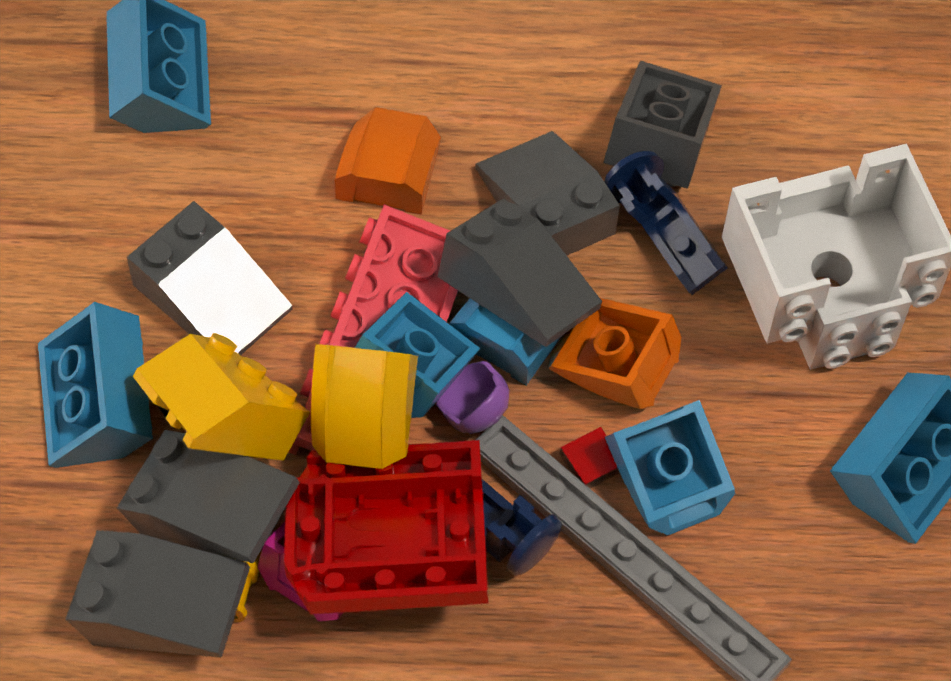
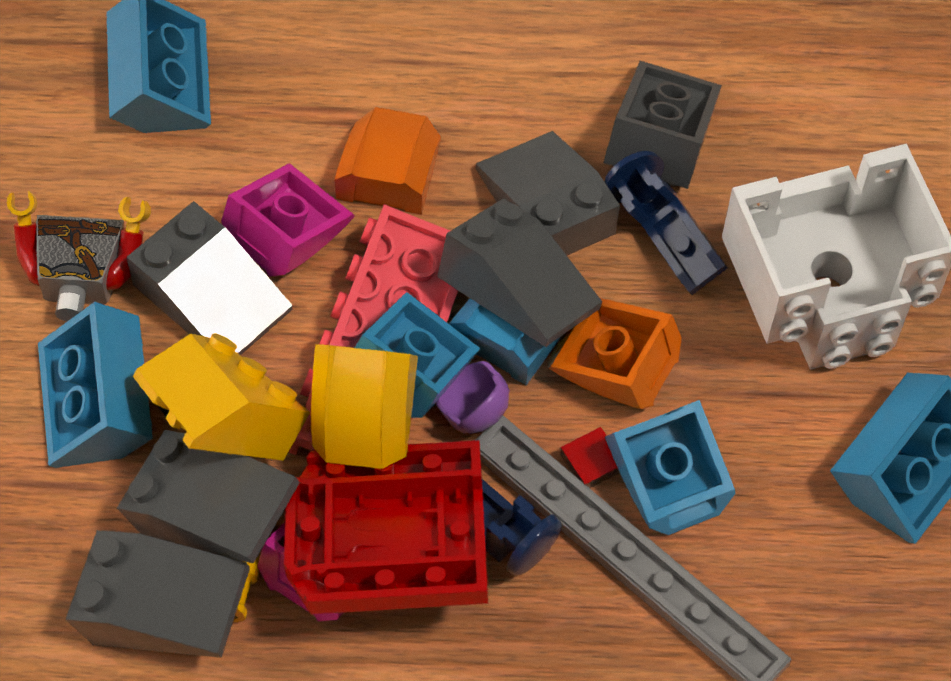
none -> torso [6,191,151,322]
none -> dark pink slope [221,163,355,277]

